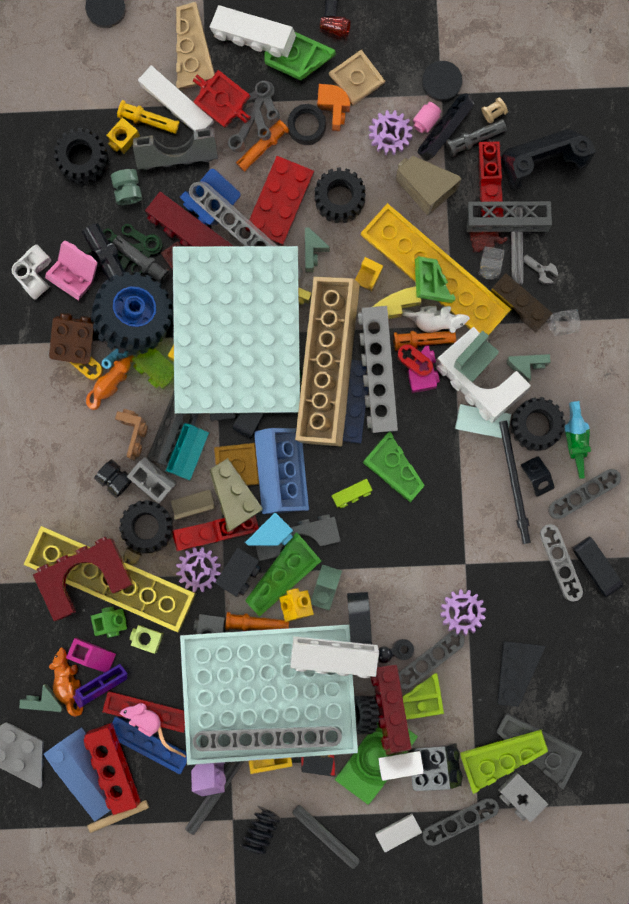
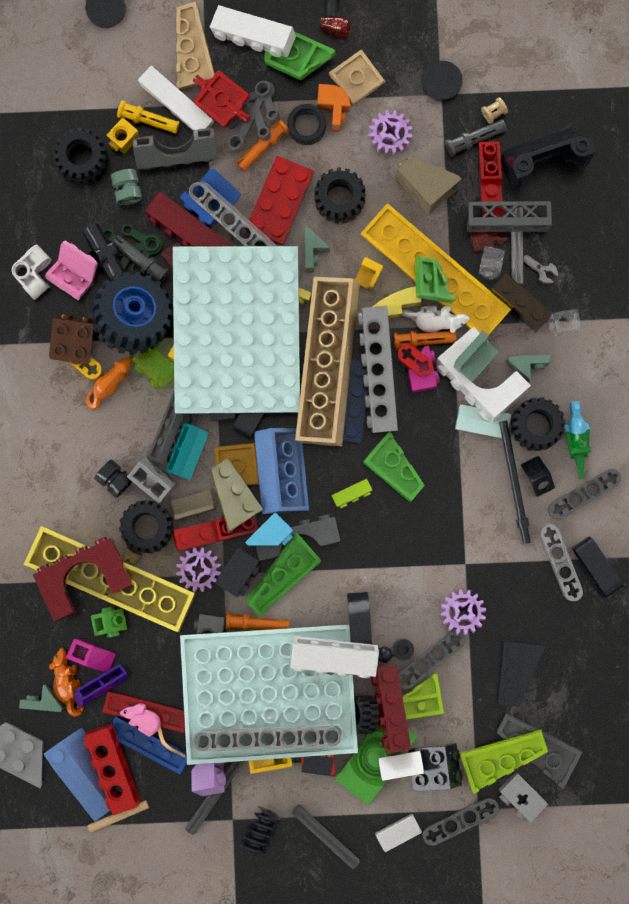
medium azure arm [101,348,129,369] -> none
medium nougat bracket [115,409,148,461] -> none
yellowish green brick [129,625,164,654] -> none
yellow brick [279,588,314,622] -> none
sand green slope [311,565,342,611] -> none
bright pink brick [412,102,441,133] -> none
black beam [417,93,475,161] -> none

